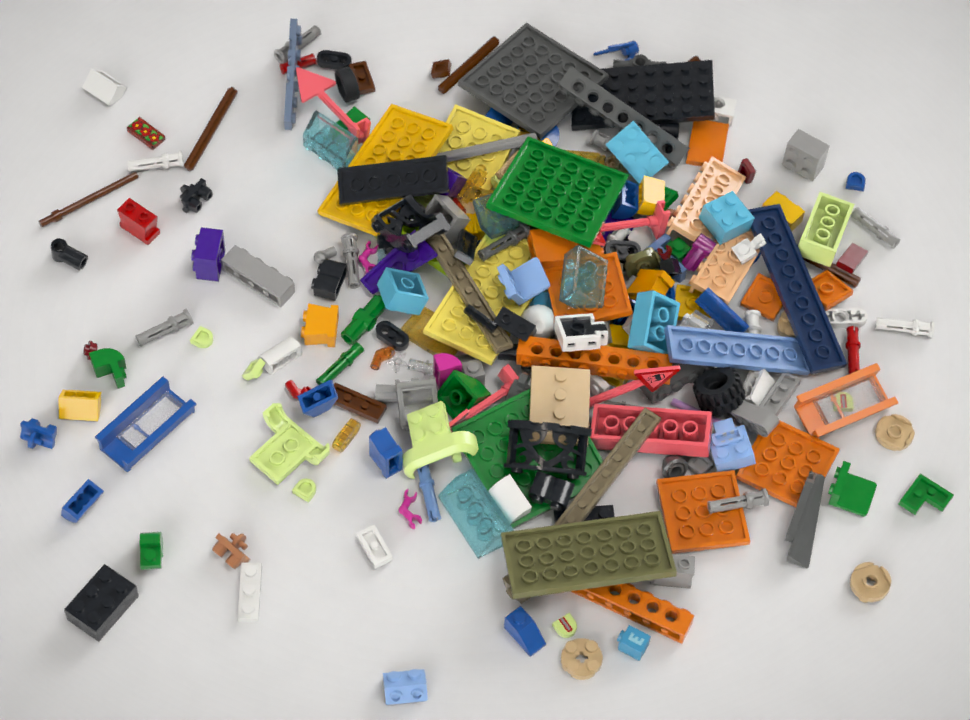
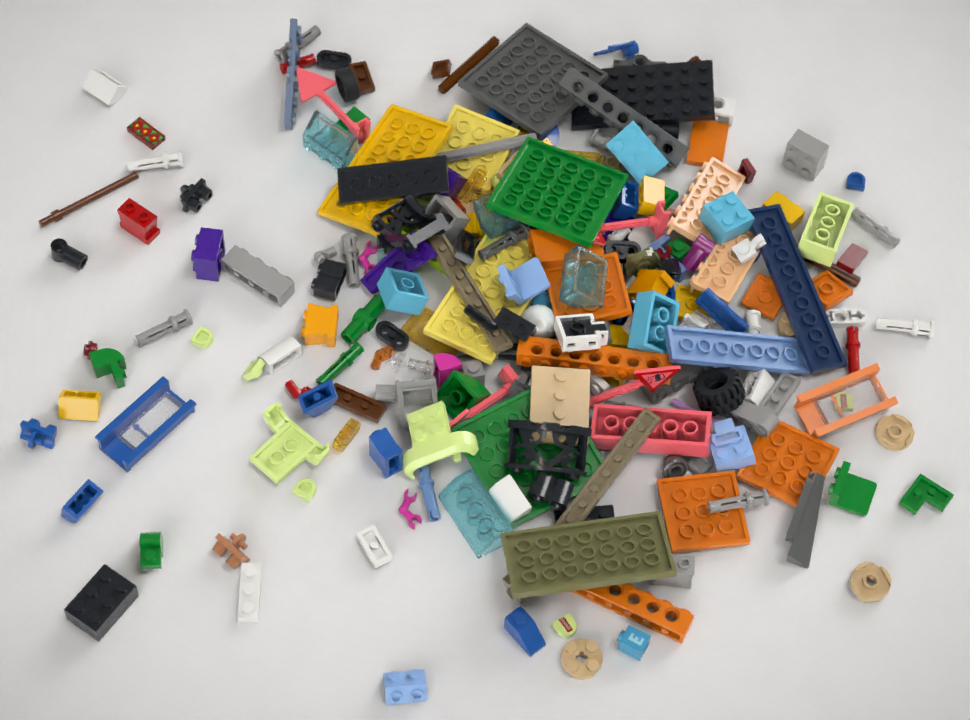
reddish brown axle [184,87,238,171] -> none

